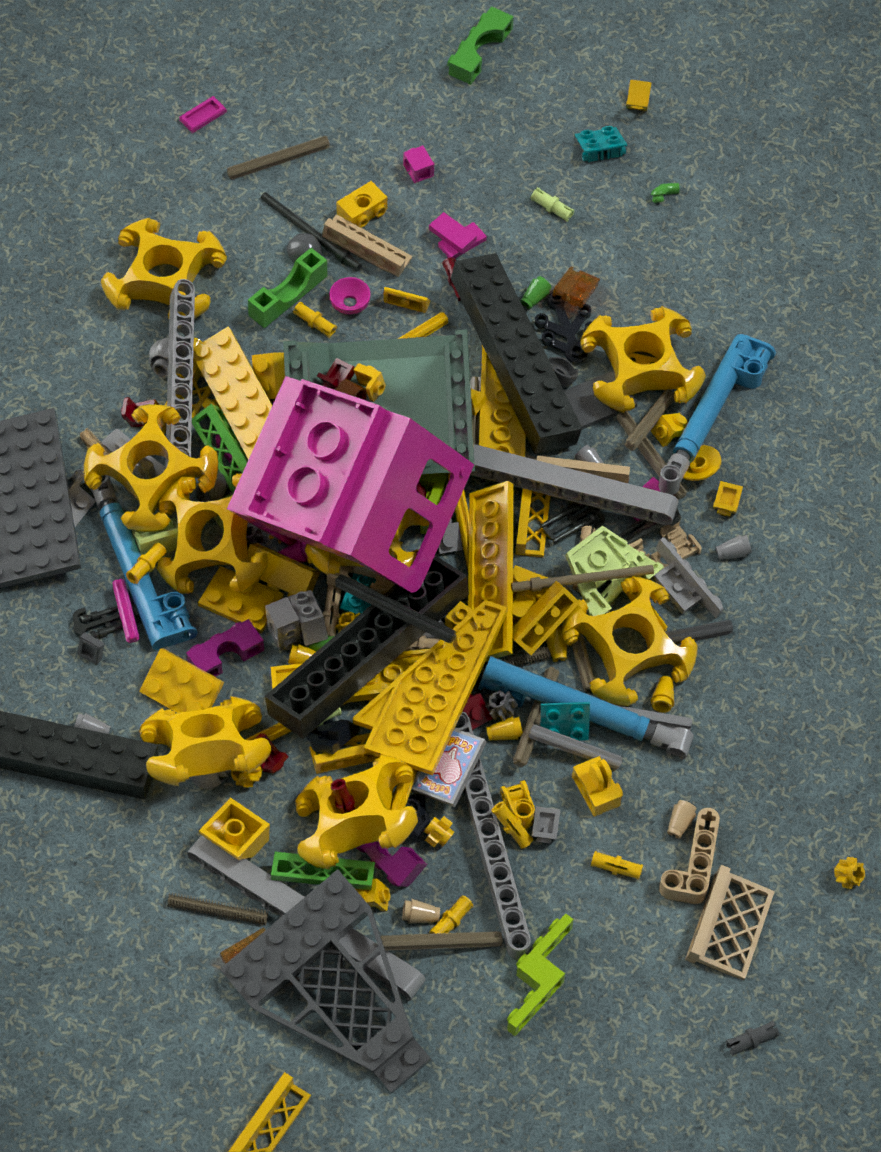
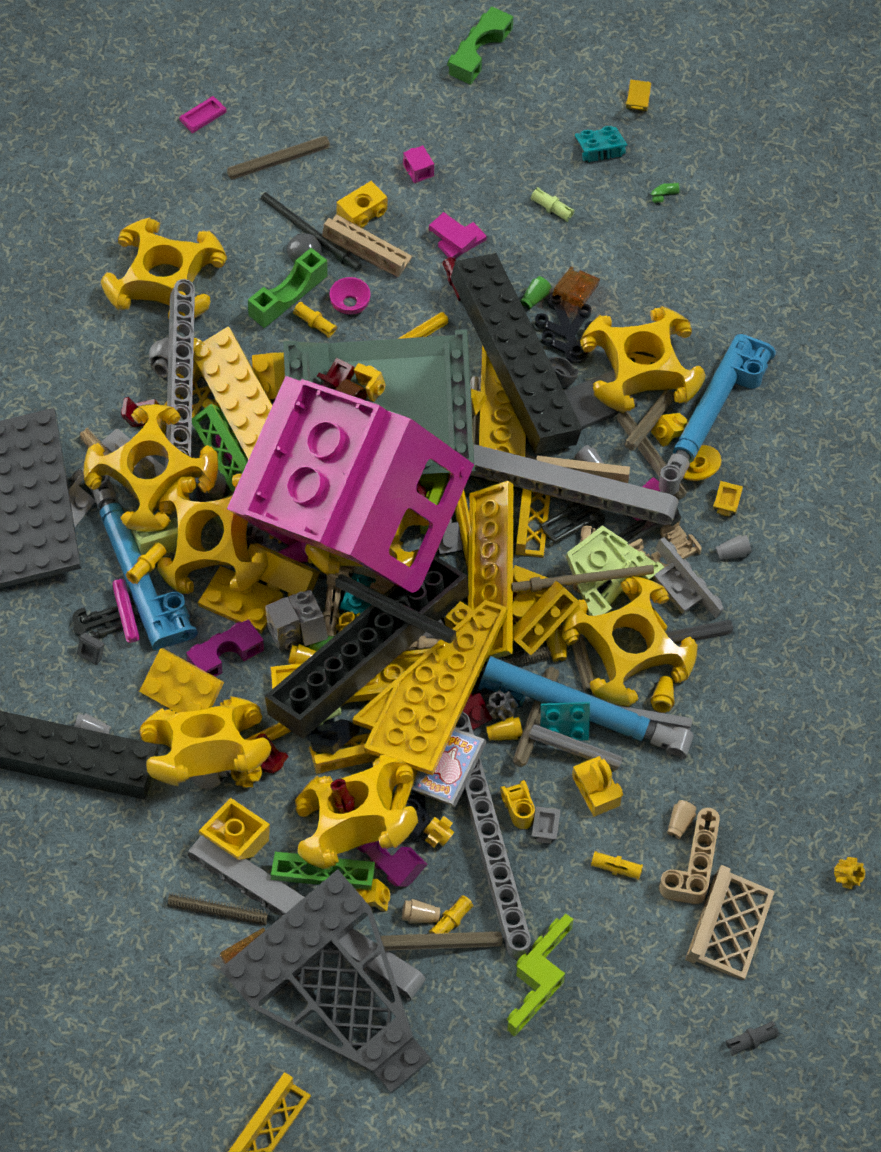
yellow slope [384,287,431,313] -> none
yellow pin [491,801,533,849] -> none

